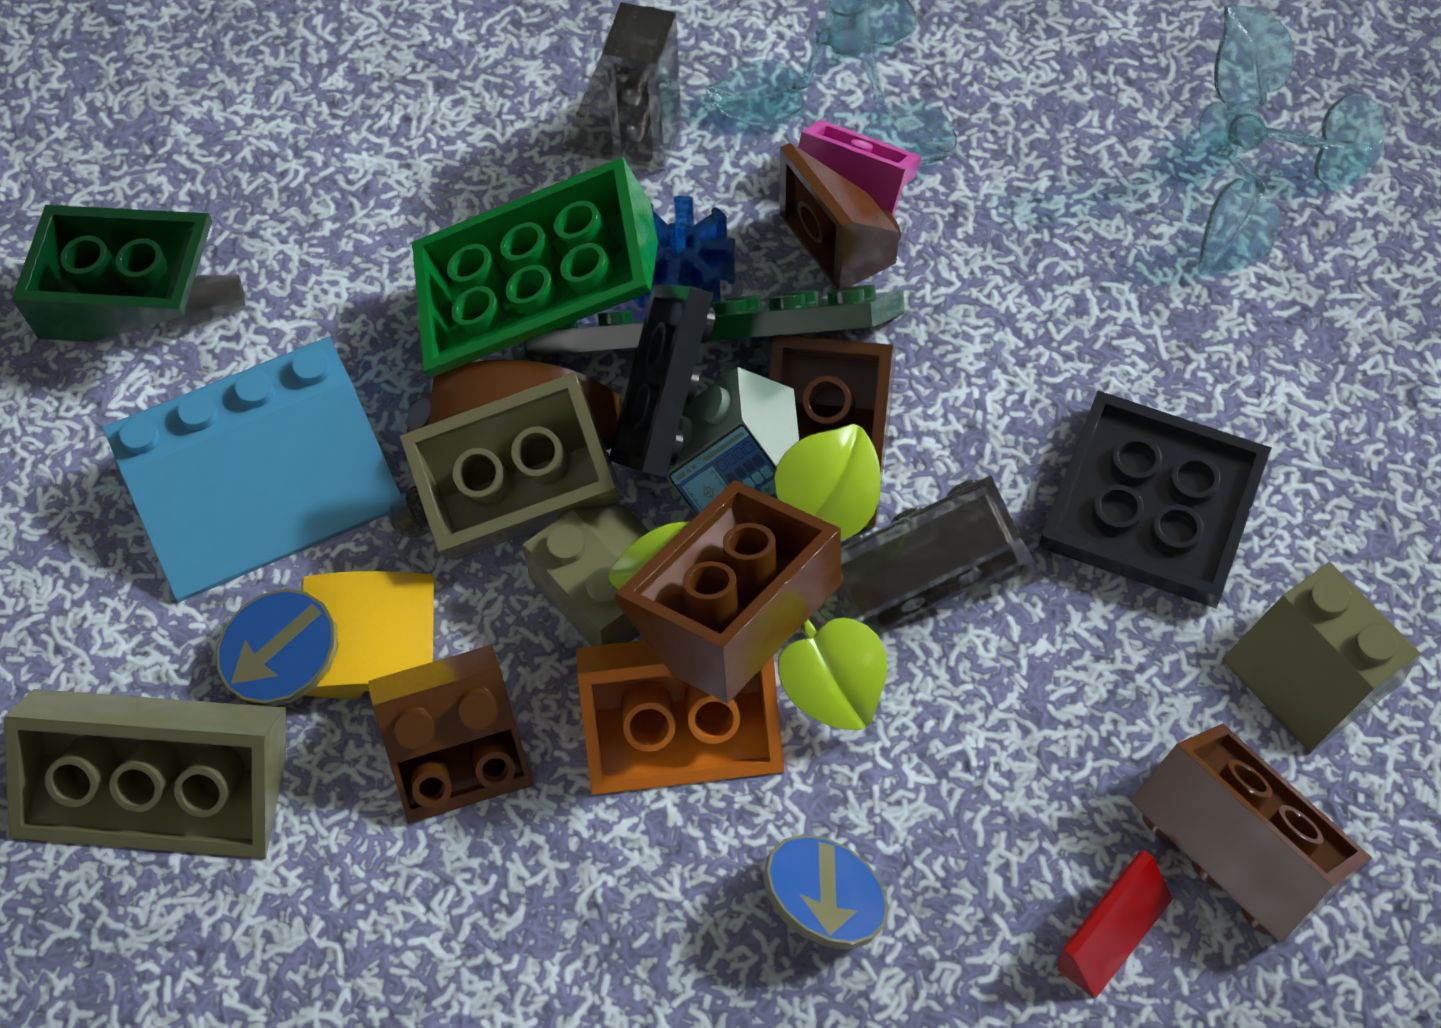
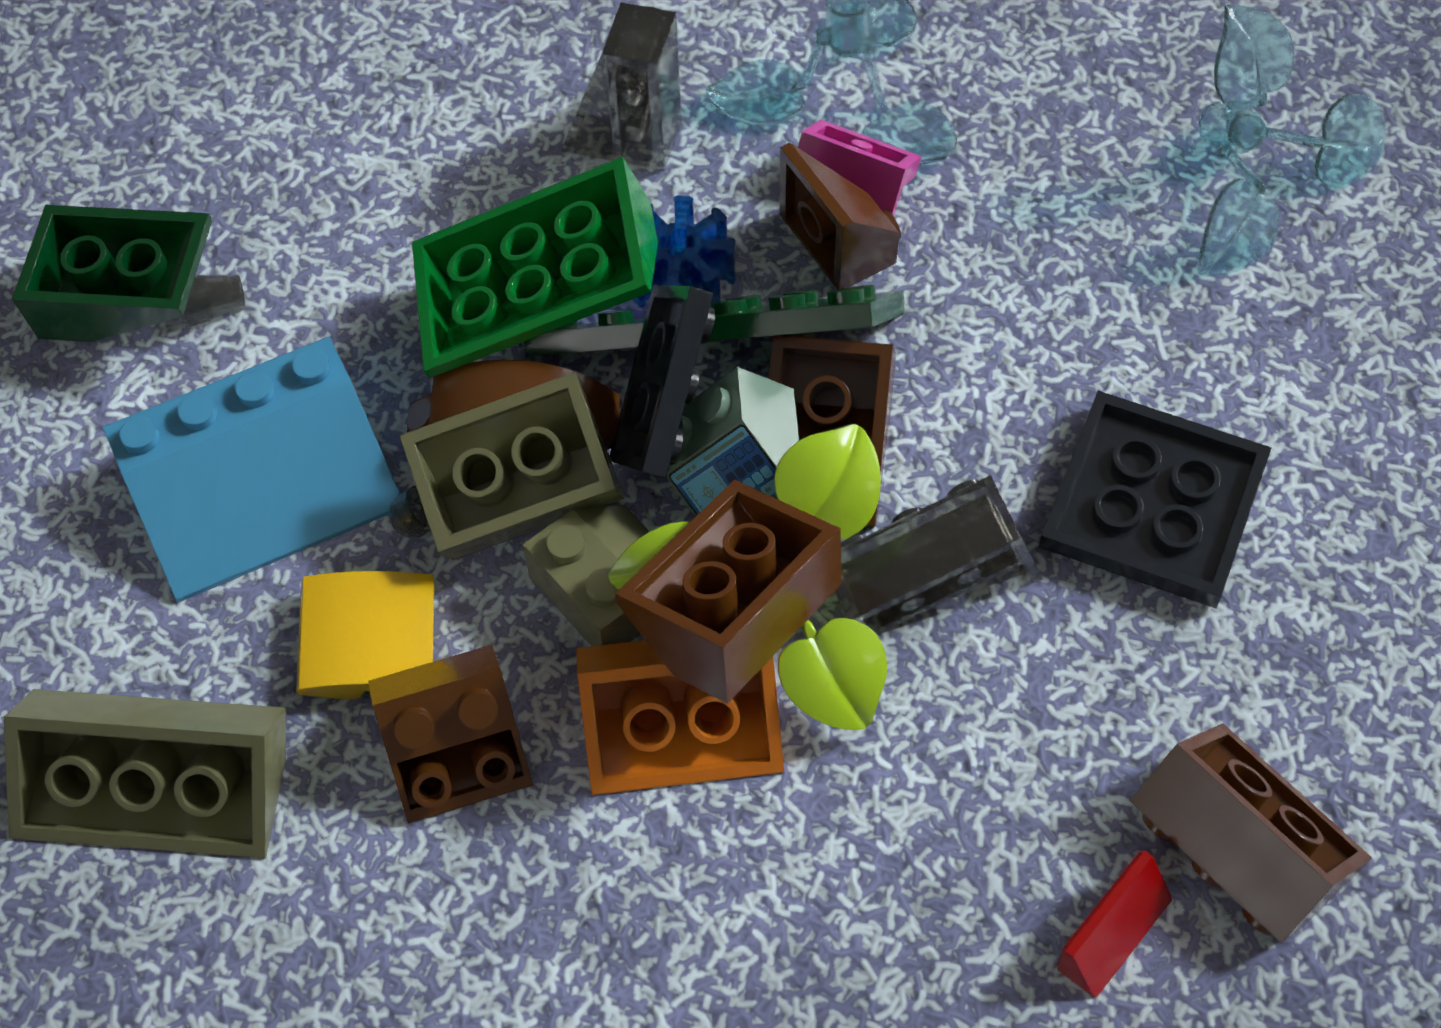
blue piece [216,589,338,707] -> none
blue piece [762,834,889,950] -> none
olive slope [1222,561,1421,753] -> none

